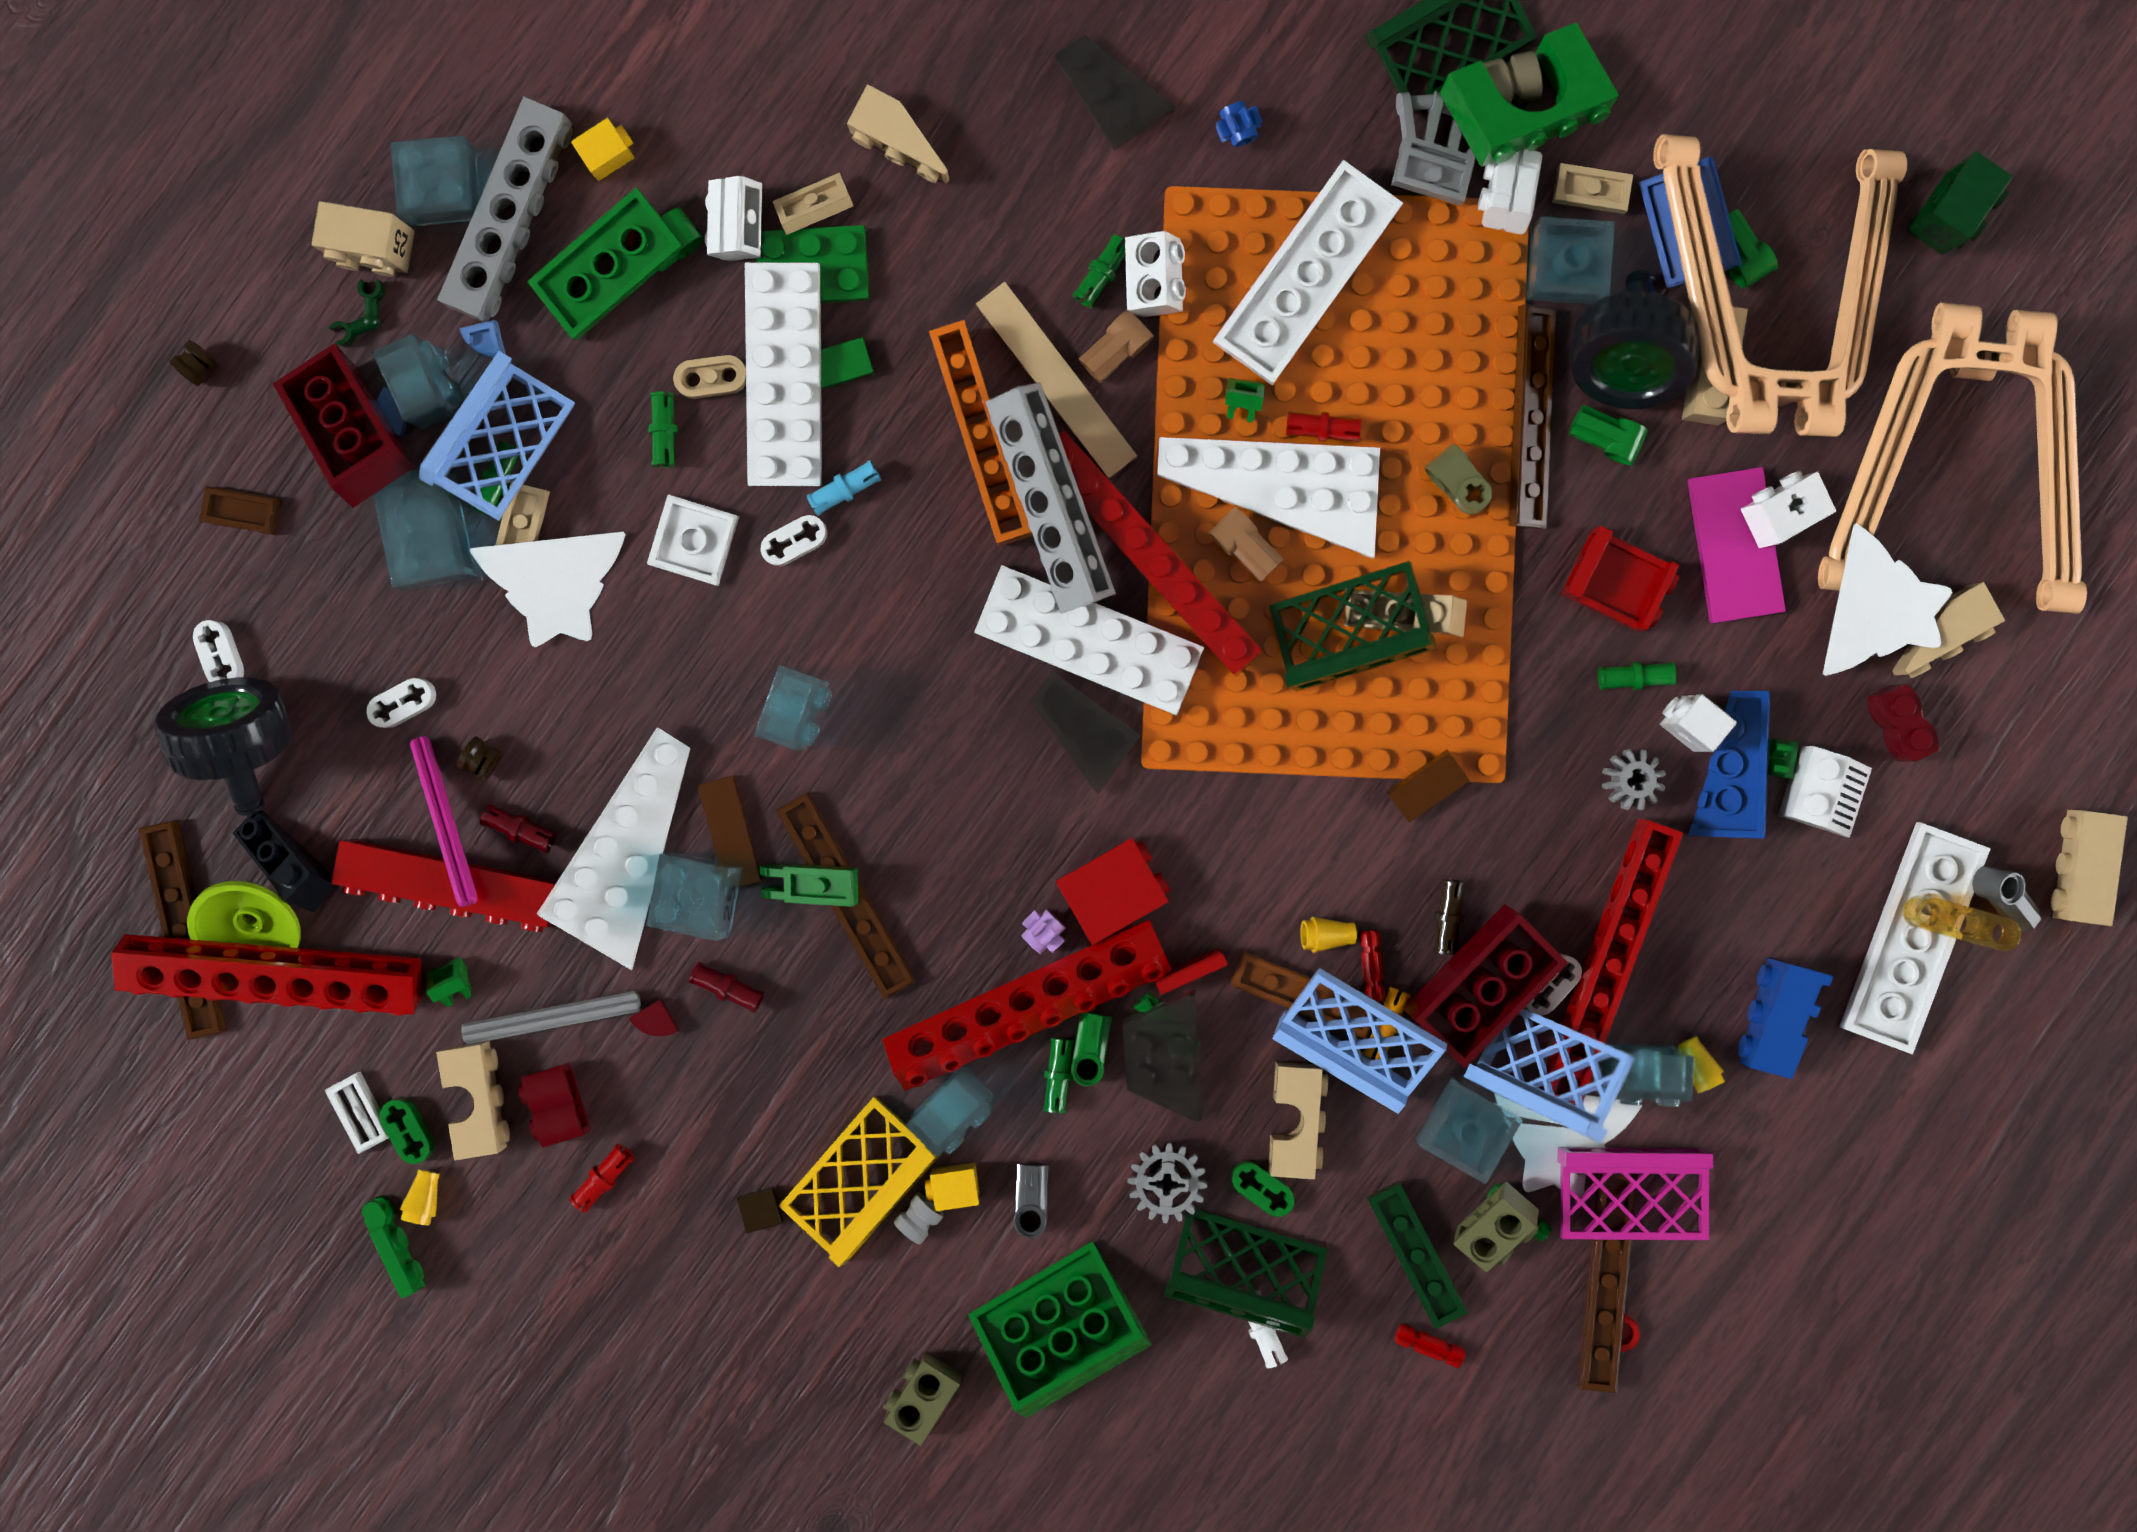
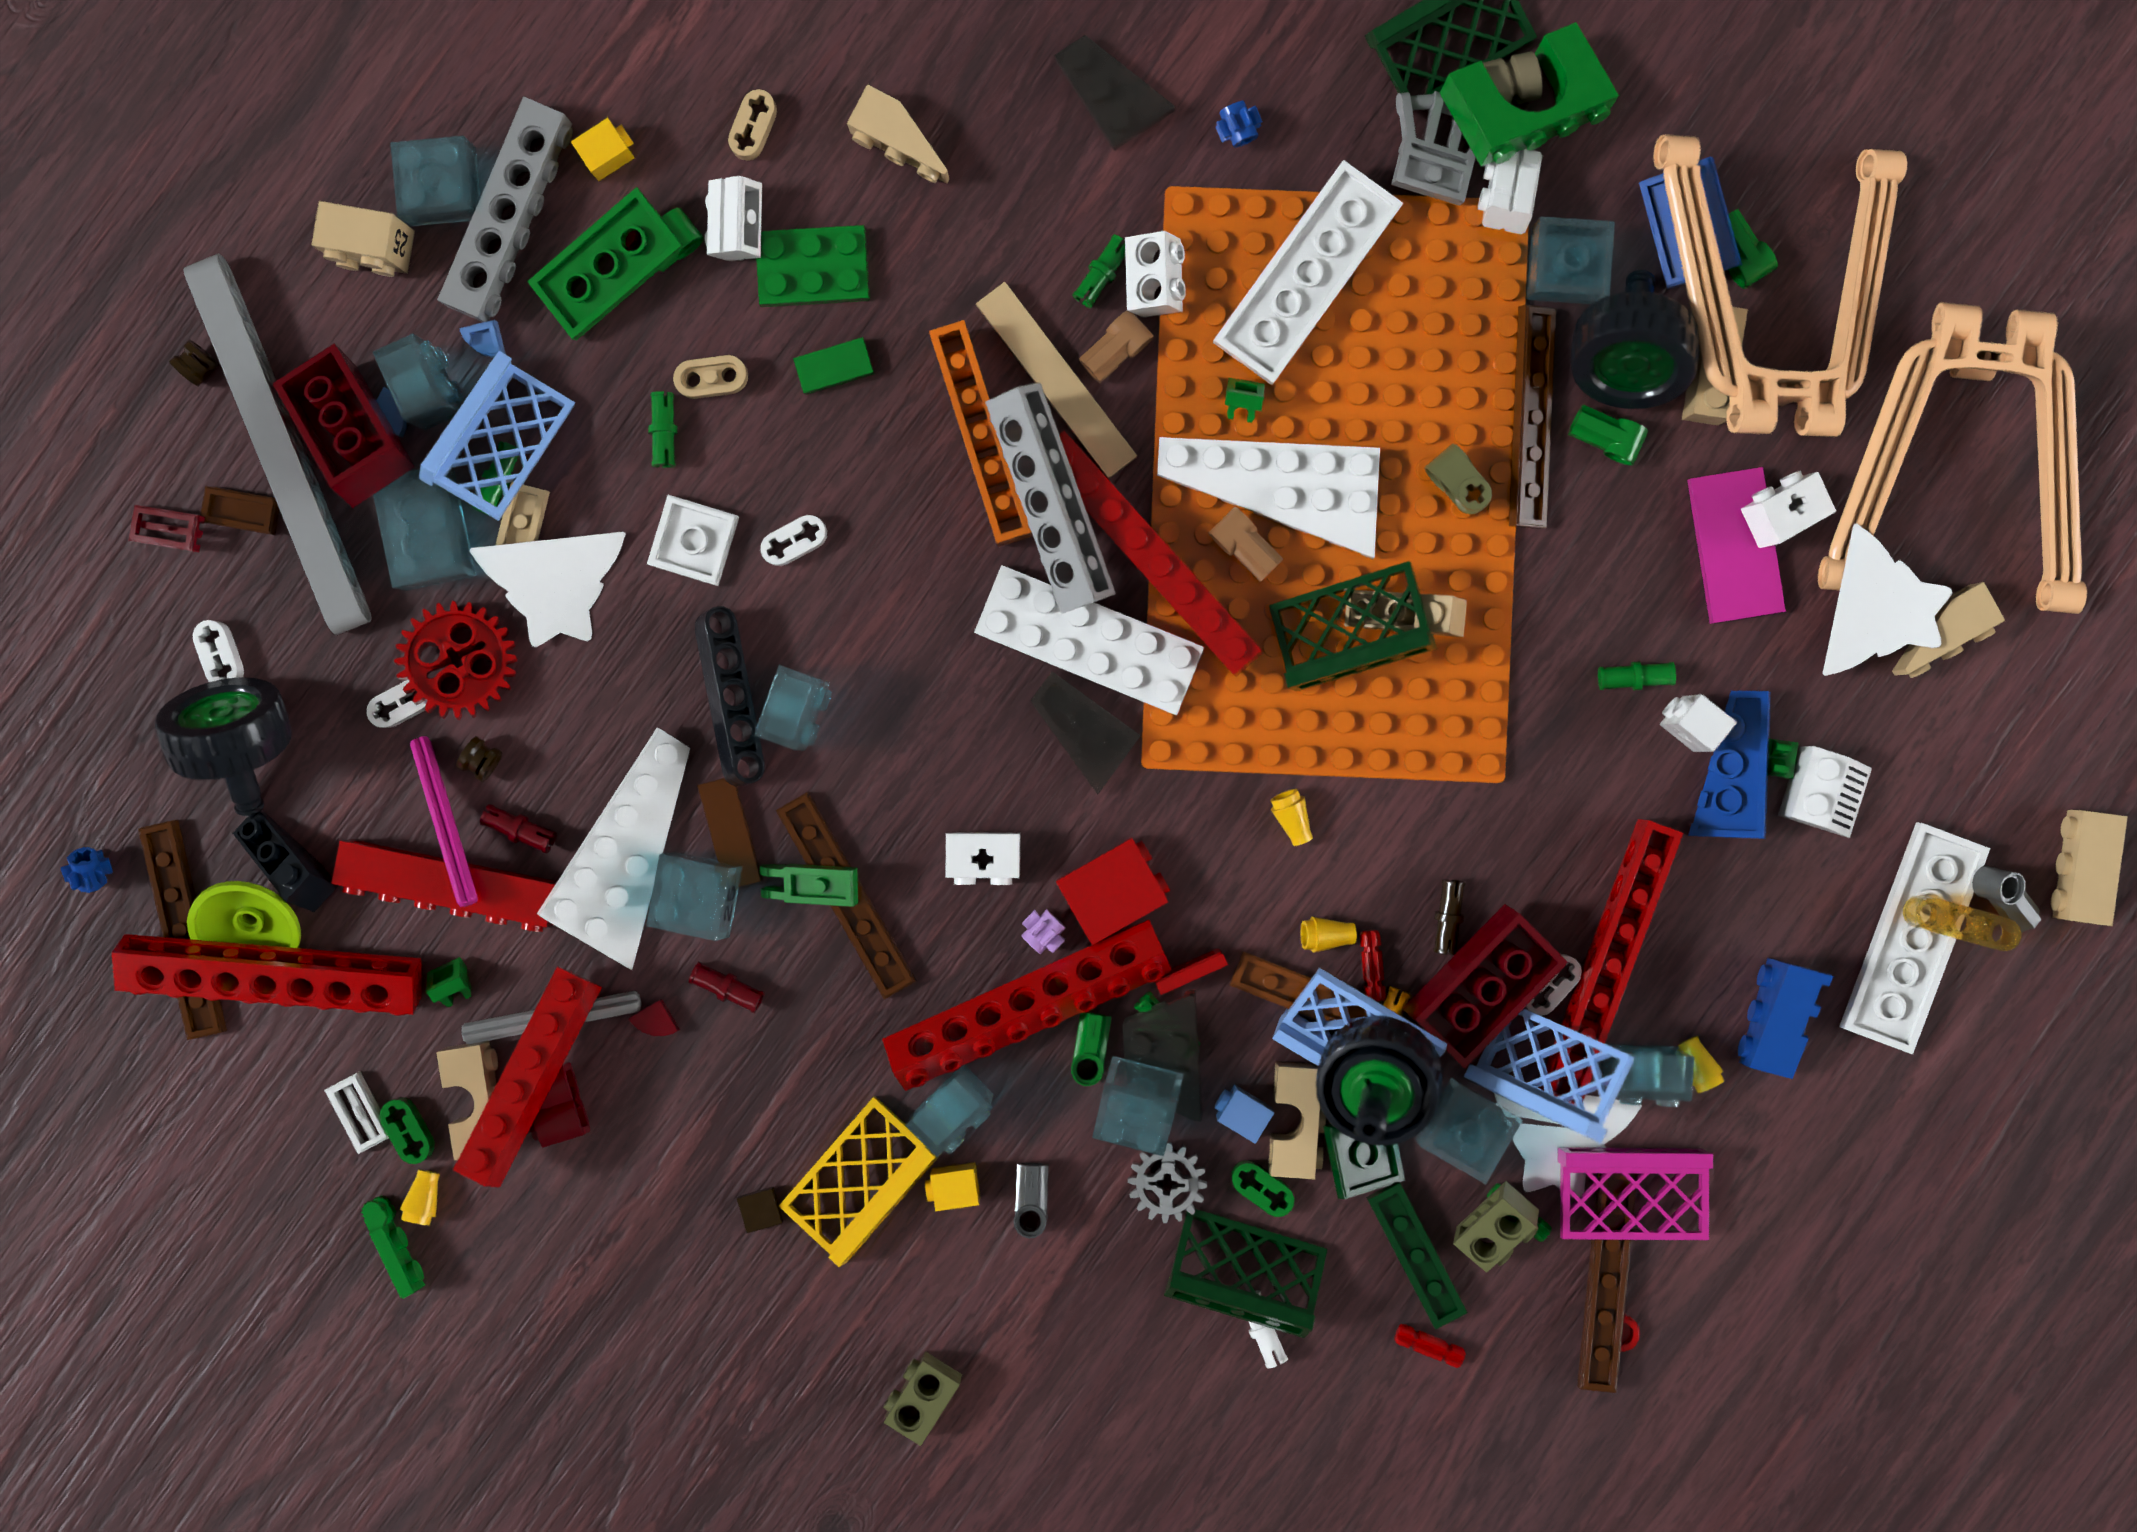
dark green arm [328,279,386,348] -> none
red pin [569,1144,635,1213] -> none
white plate [745,263,822,486] -> none
tan plate [773,172,854,235] -> none
medium azure pin [807,460,882,516] -> none
light grey wheel [893,1192,944,1245] -> none
green slope [968,1241,1152,1418] -> none
green pin [1043,1037,1074,1114] -> none
red pin [1286,411,1362,442] -> none
reddish brown tile [1387,750,1470,823] -> none
tan plate [1552,163,1633,214] -> none
red panel [1560,525,1679,632] -> none
light grey gear [1602,749,1666,810] -> none
dark red brick [1867,684,1939,762] -> none
dark green brick [1906,151,2013,255] -> none
none -> blue gear [61,847,113,893]
none -> dark red tile [128,505,205,553]
none -> light grey beam [183,254,372,635]
none -> red gear [394,601,518,720]
none -> red brick [453,967,602,1187]
none -> black beam [695,606,765,787]
none -> tan beam [728,89,777,161]
none -> white brick [946,832,1021,885]
none -> clear light blue brick [1092,1056,1184,1157]
none -> medium blue brick [1214,1084,1275,1144]
none -> yellow cone [1271,789,1313,846]
none -> black wheel [1315,1016,1443,1145]
none -> tile [1323,1124,1405,1200]

